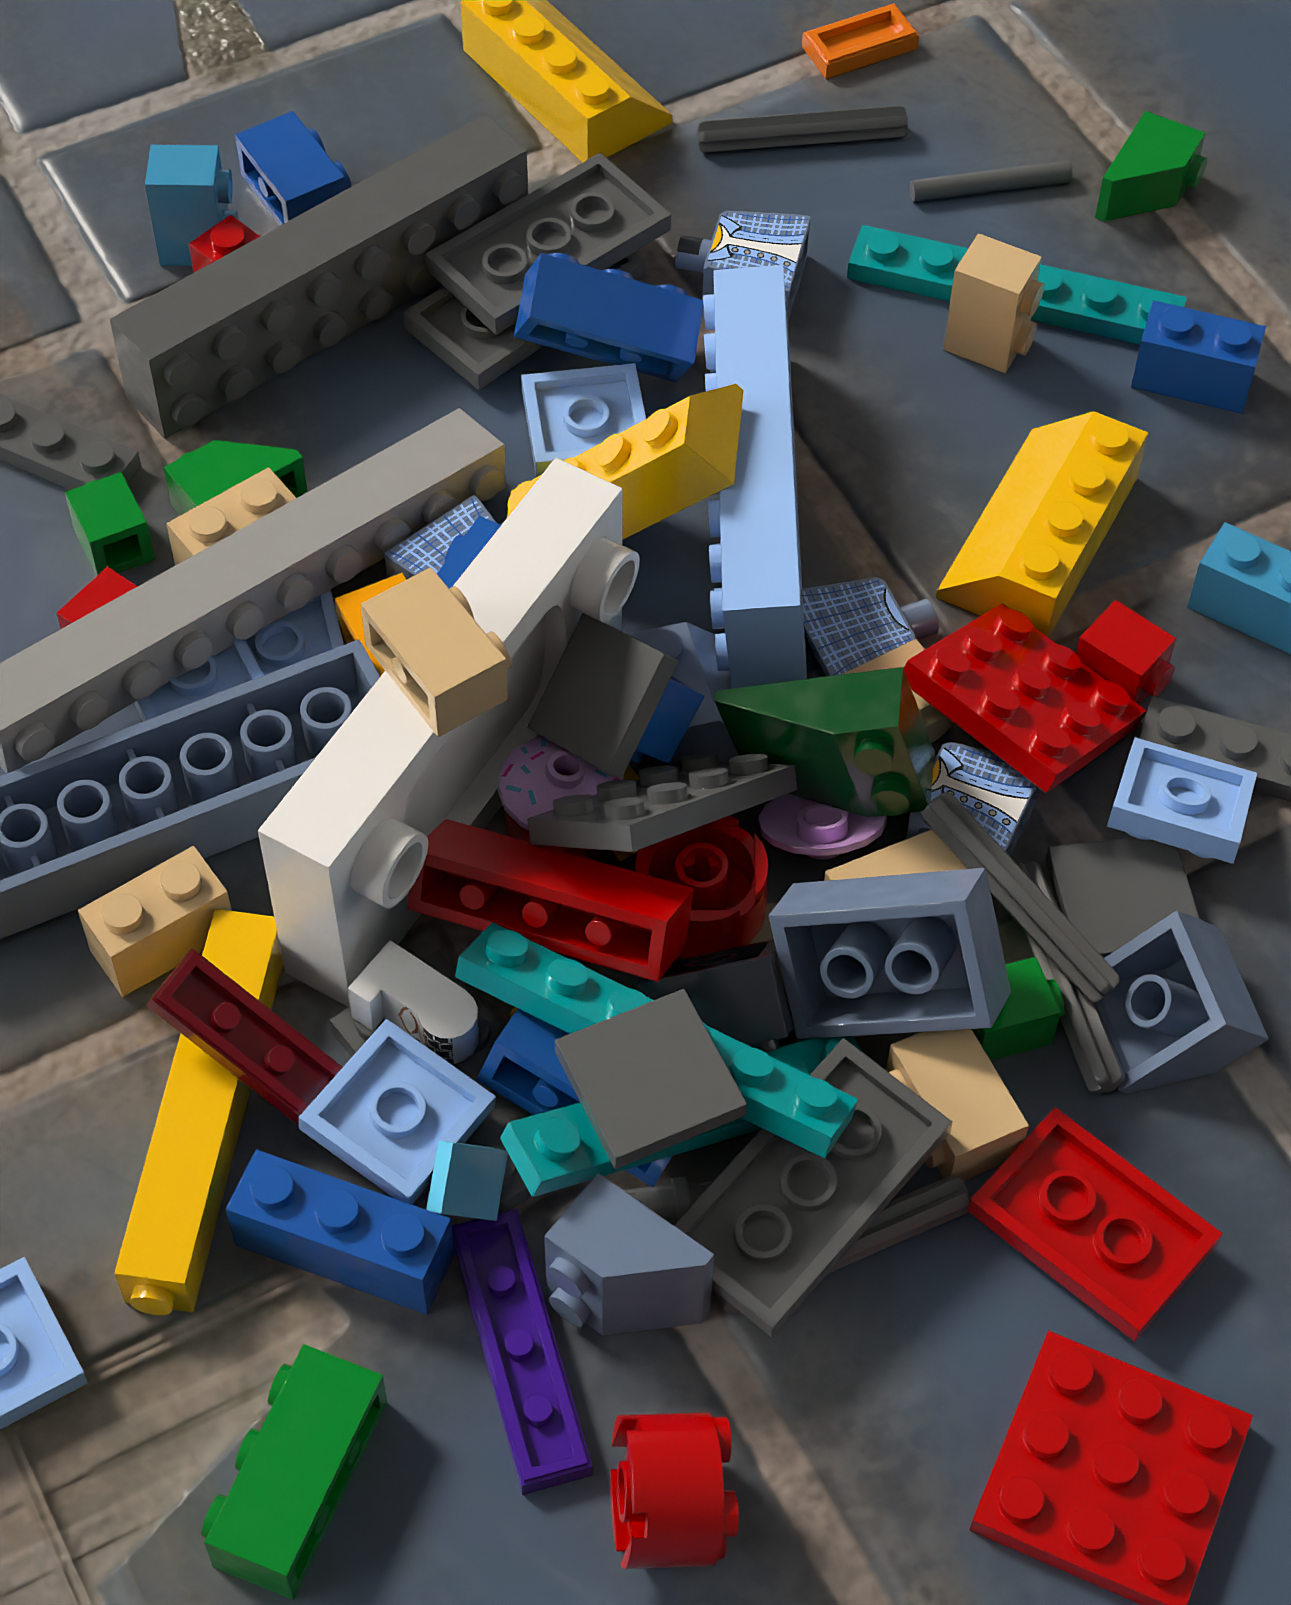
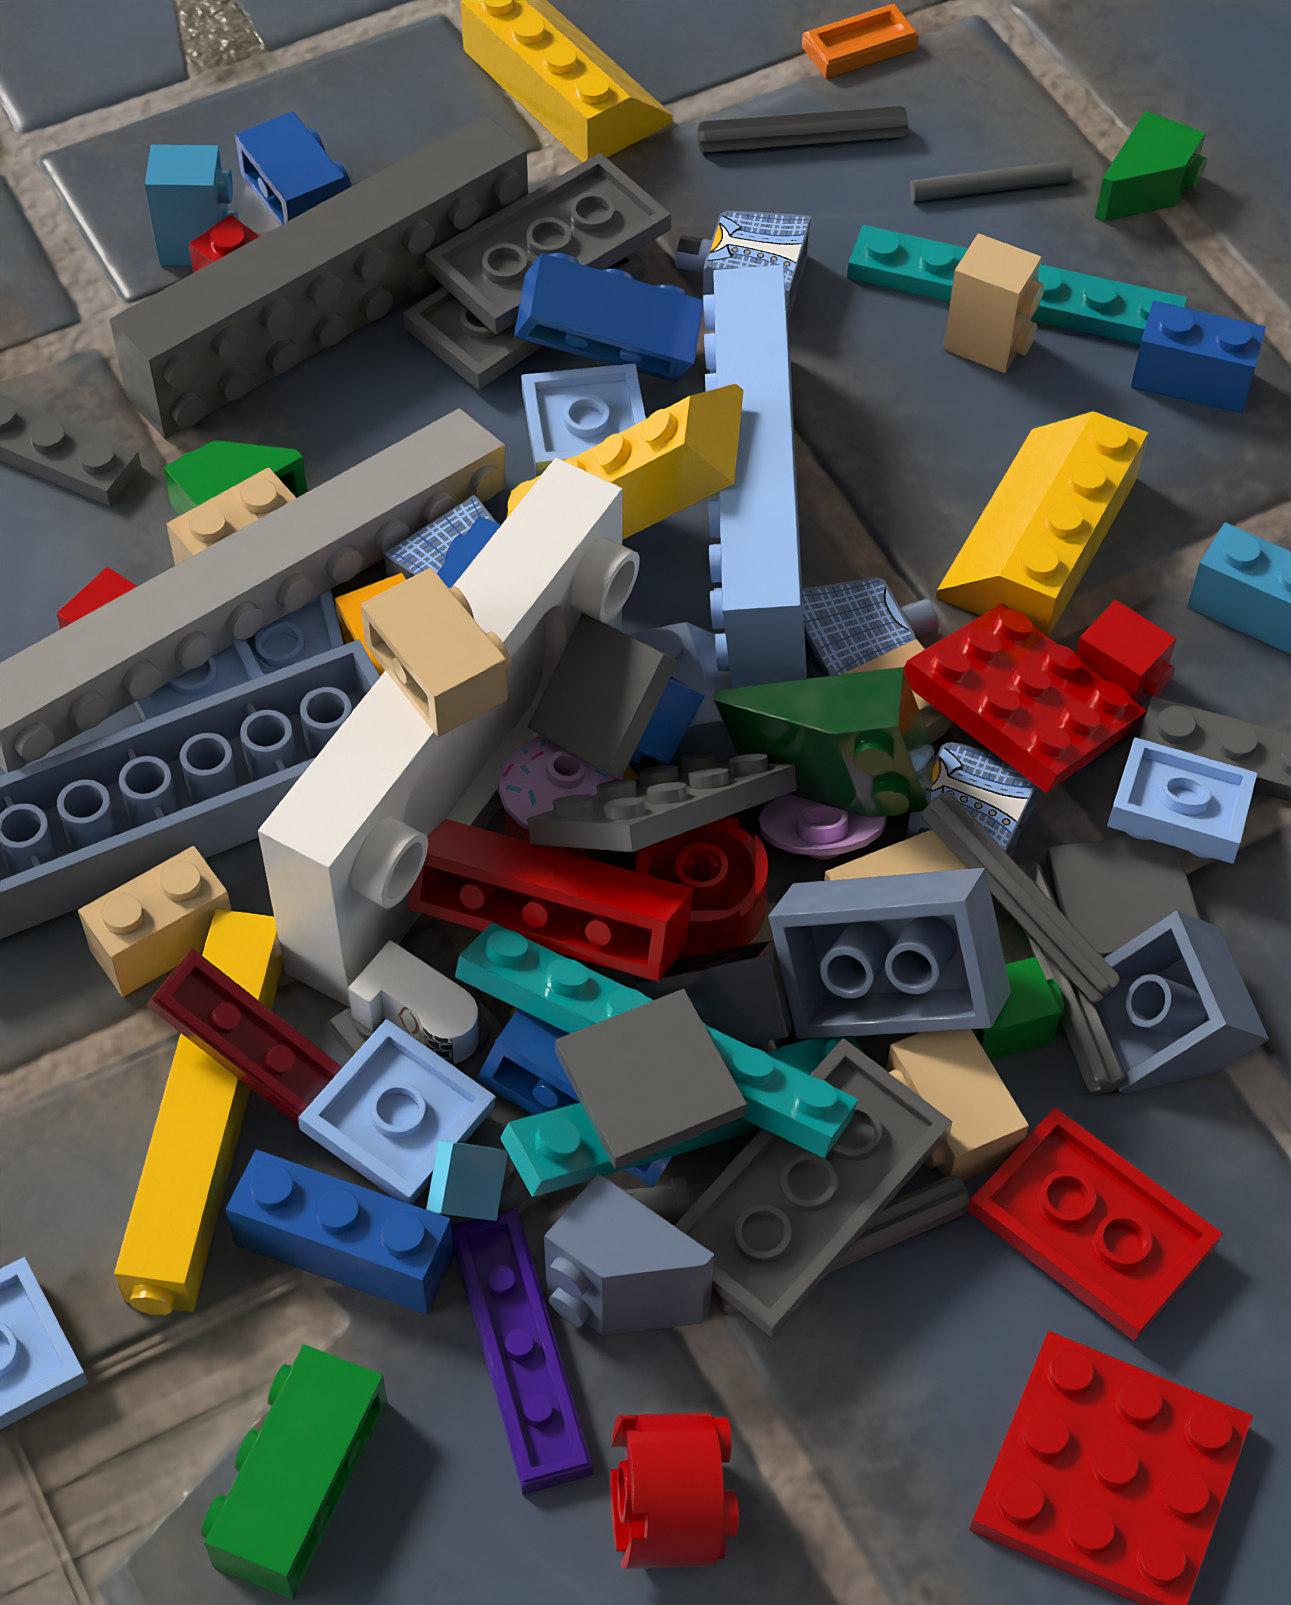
green brick [65,472,155,576] -> none

